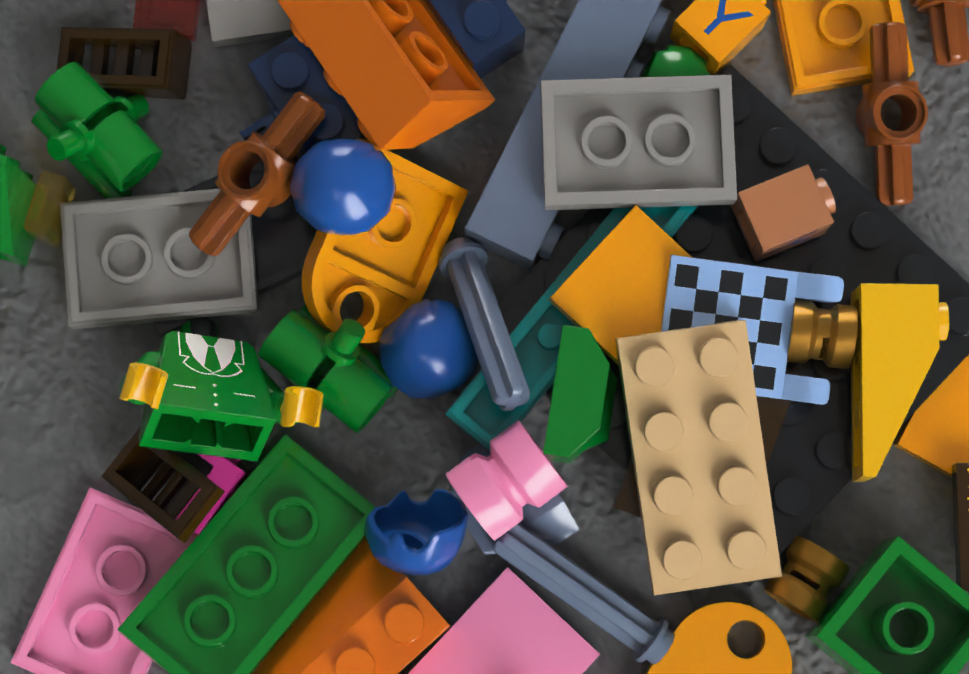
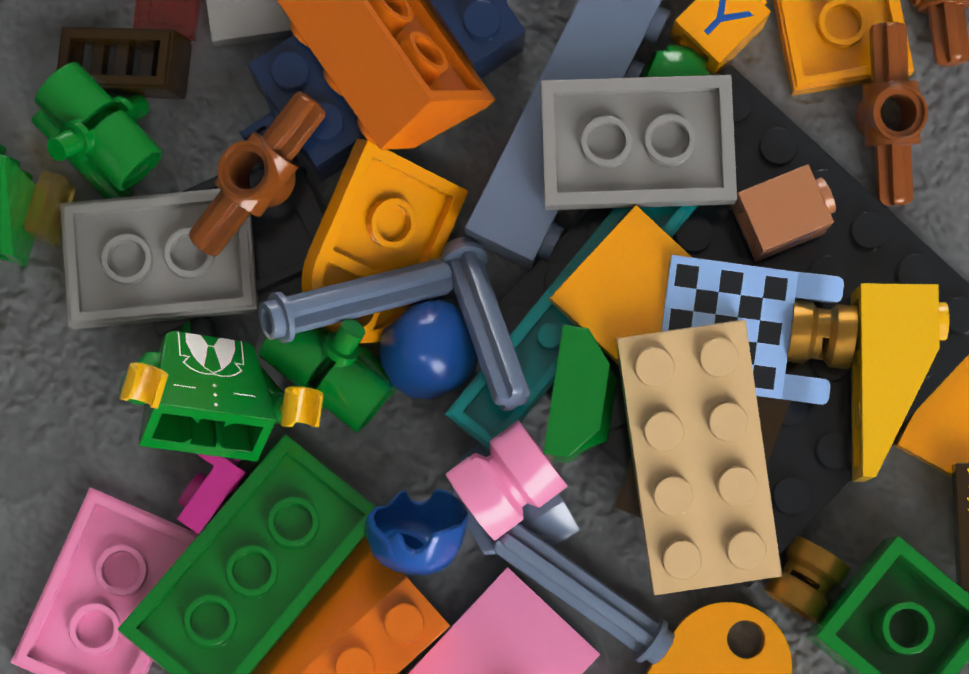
dark brown slope [101,426,225,543] -> none
blue hair [290,139,396,235] -> none
none -> sand blue axle [258,259,453,343]

